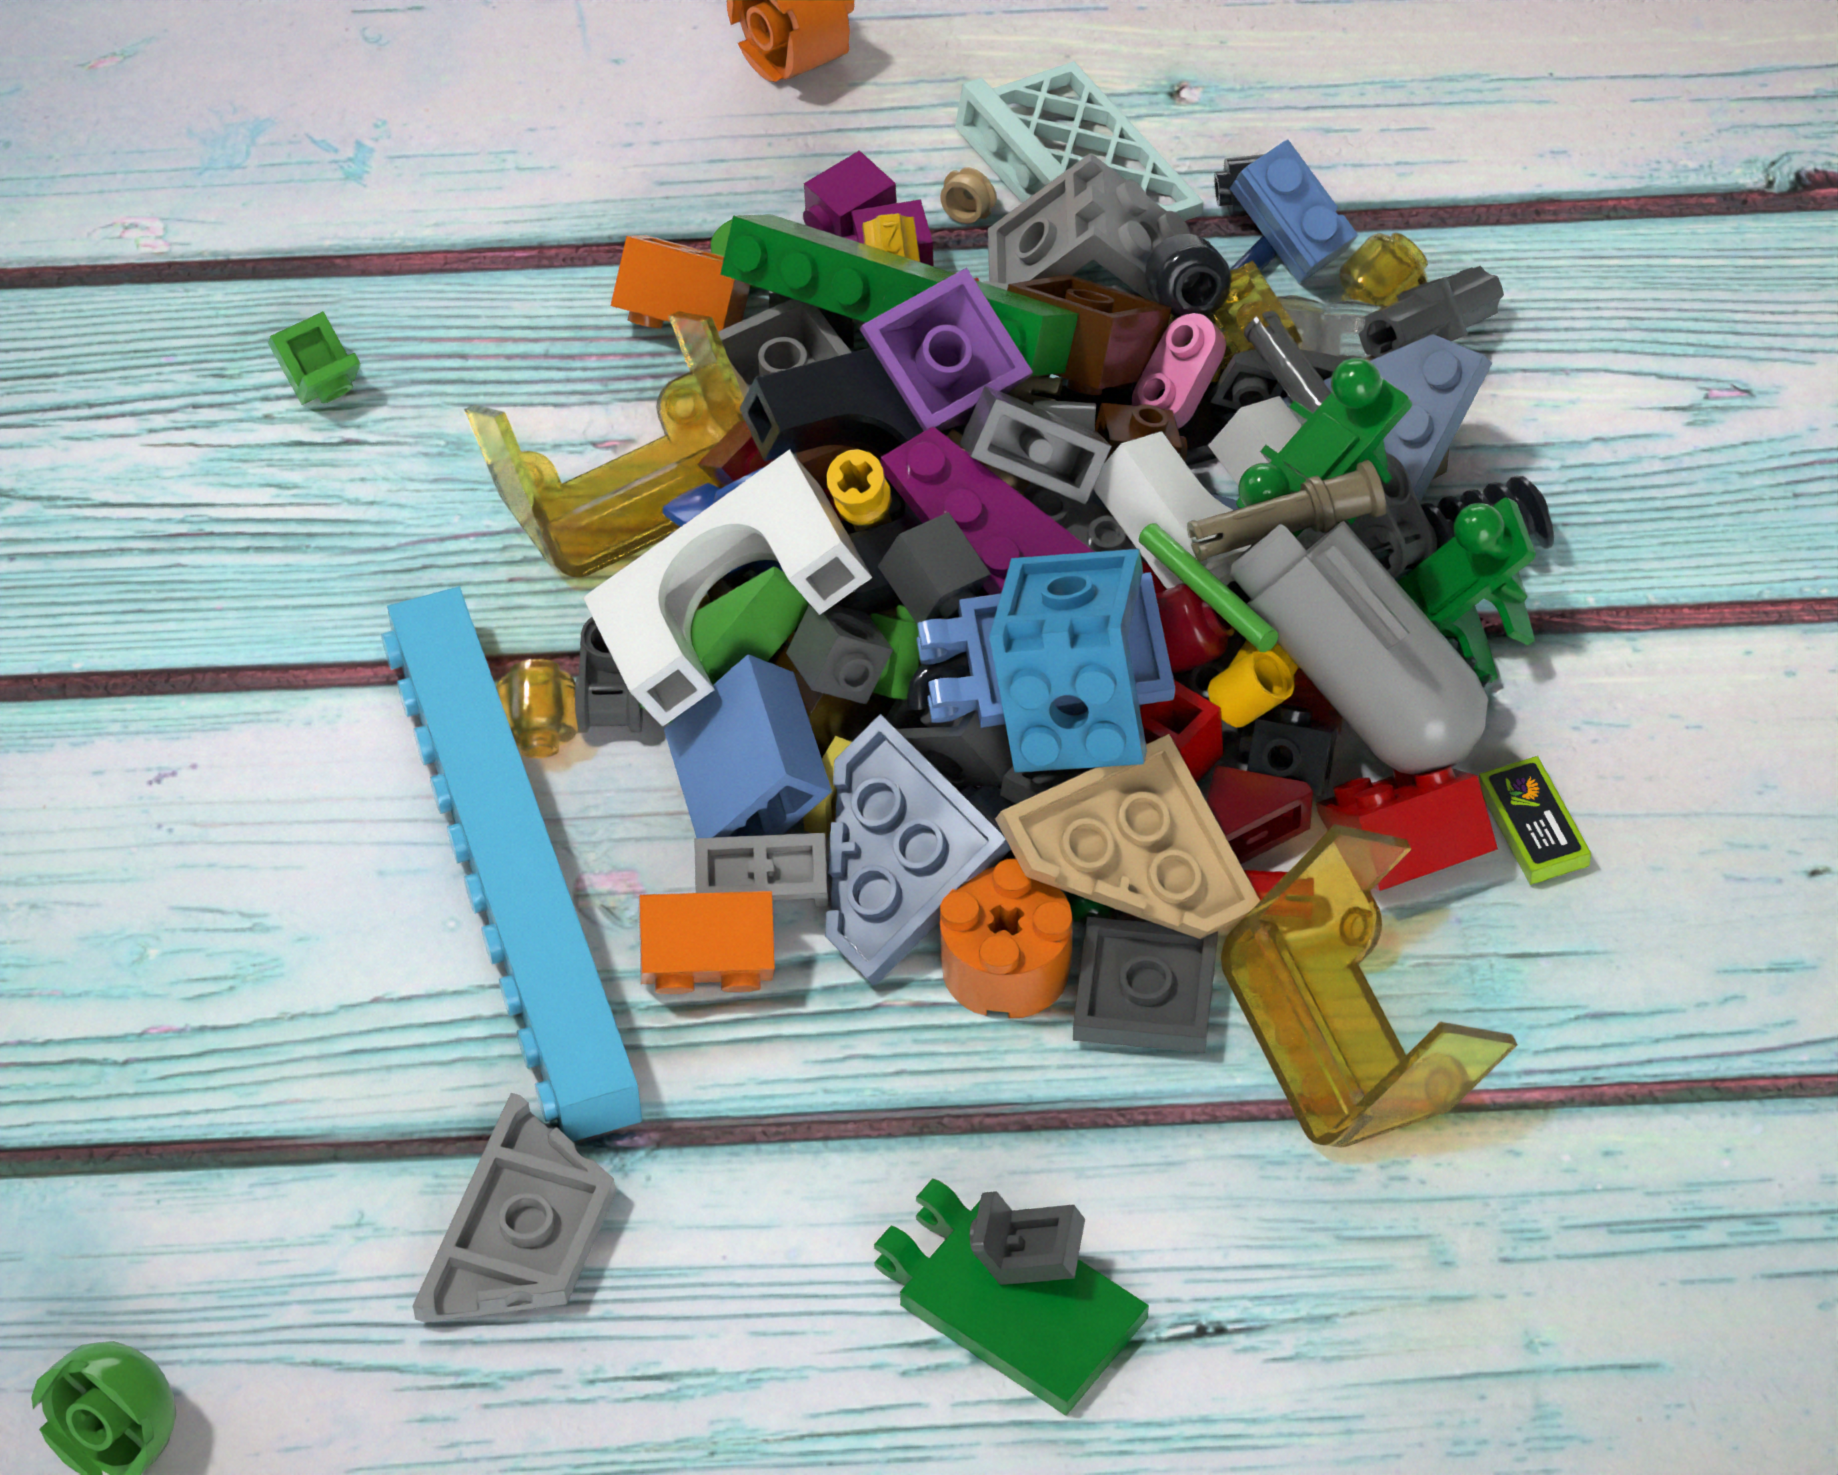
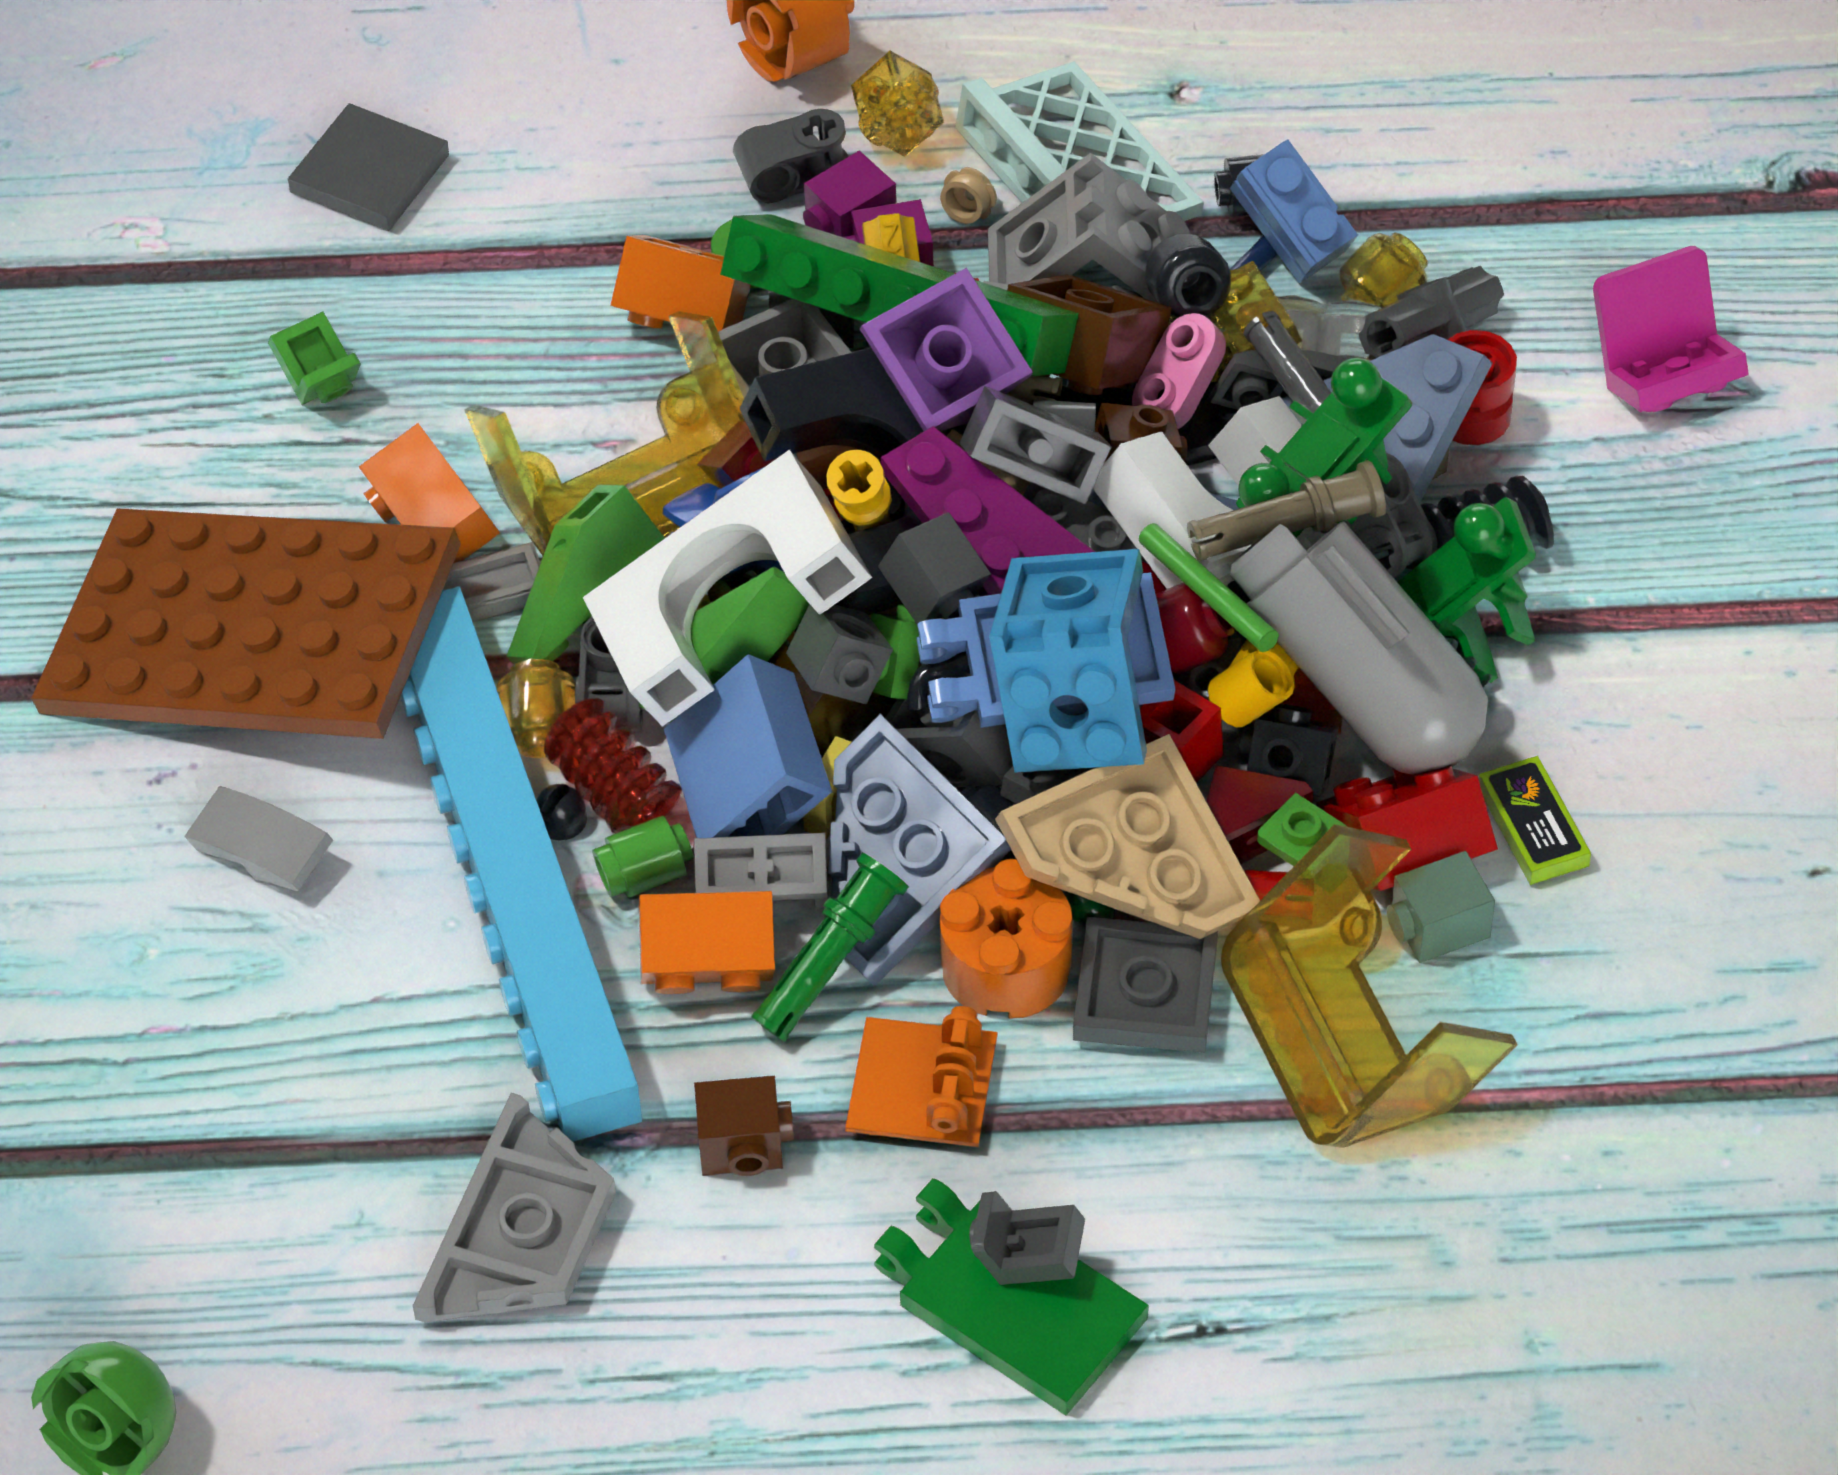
none -> dark orange plate [31,508,461,739]
none -> light grey slope [184,786,333,891]
none -> dark grey tile [288,103,449,231]
none -> orange brick [359,423,500,563]
none -> light grey tile [443,542,541,622]
none -> bright green slope [507,485,665,666]
none -> black hinge [536,783,587,841]
none -> clear red piece [544,698,682,834]
none -> bright green brick [592,815,694,898]
none -> reddish brown brick [694,1075,794,1176]
none -> dark grey piece [733,109,849,204]
none -> green pin [751,852,909,1042]
none -> orange hinge [845,1006,998,1147]
none -> clear yellow brick [851,50,944,157]
none -> bright green bracket [1257,792,1347,888]
none -> sand green brick [1387,851,1495,963]
none -> red wheel [1447,330,1517,446]
none -> dark pink bracket [1593,246,1749,412]

